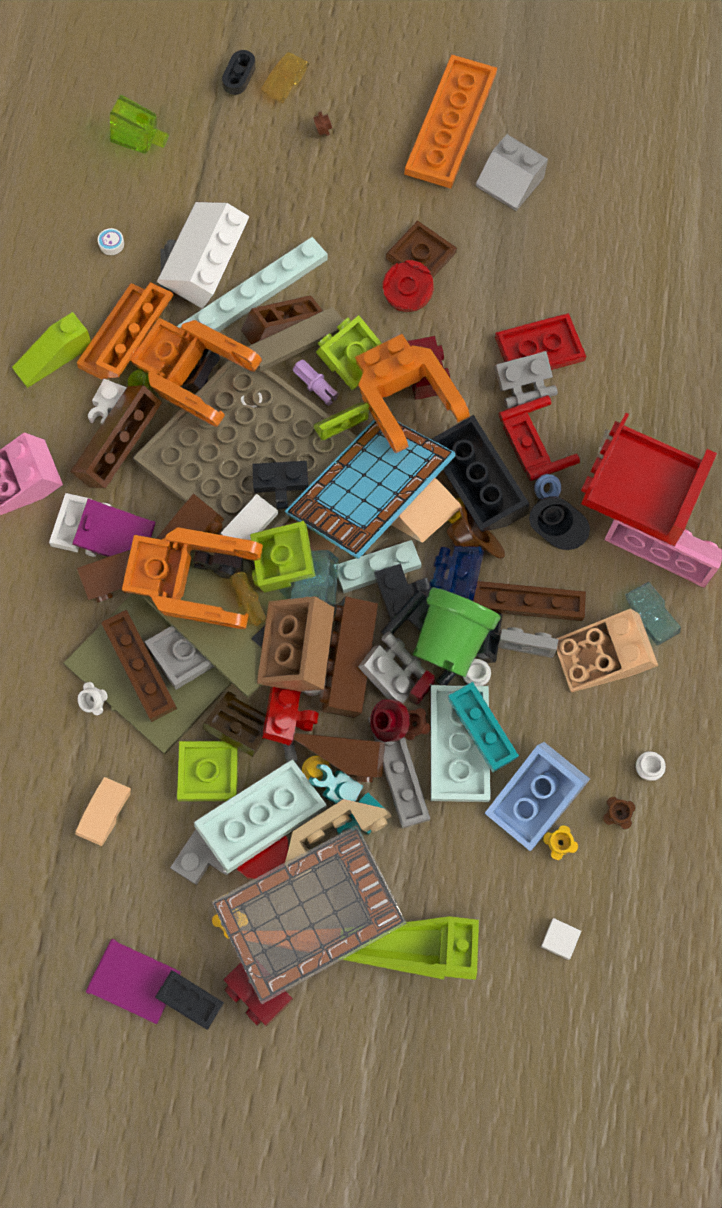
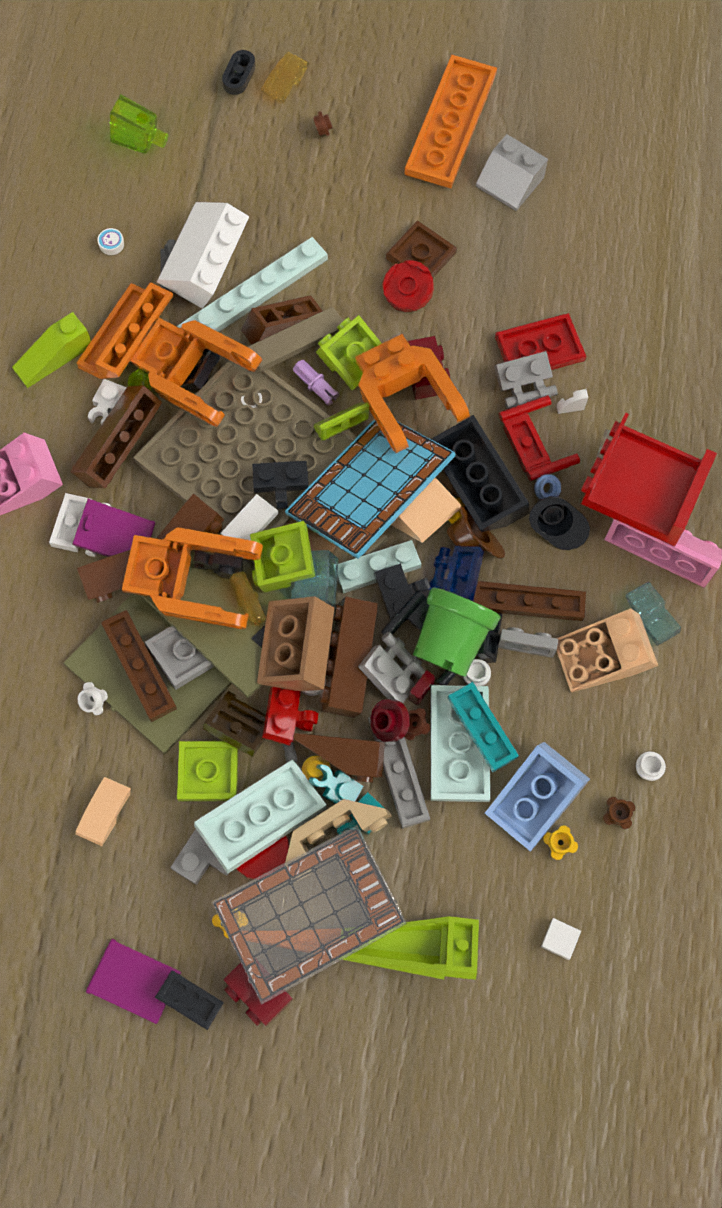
none -> white tile [556,389,588,414]

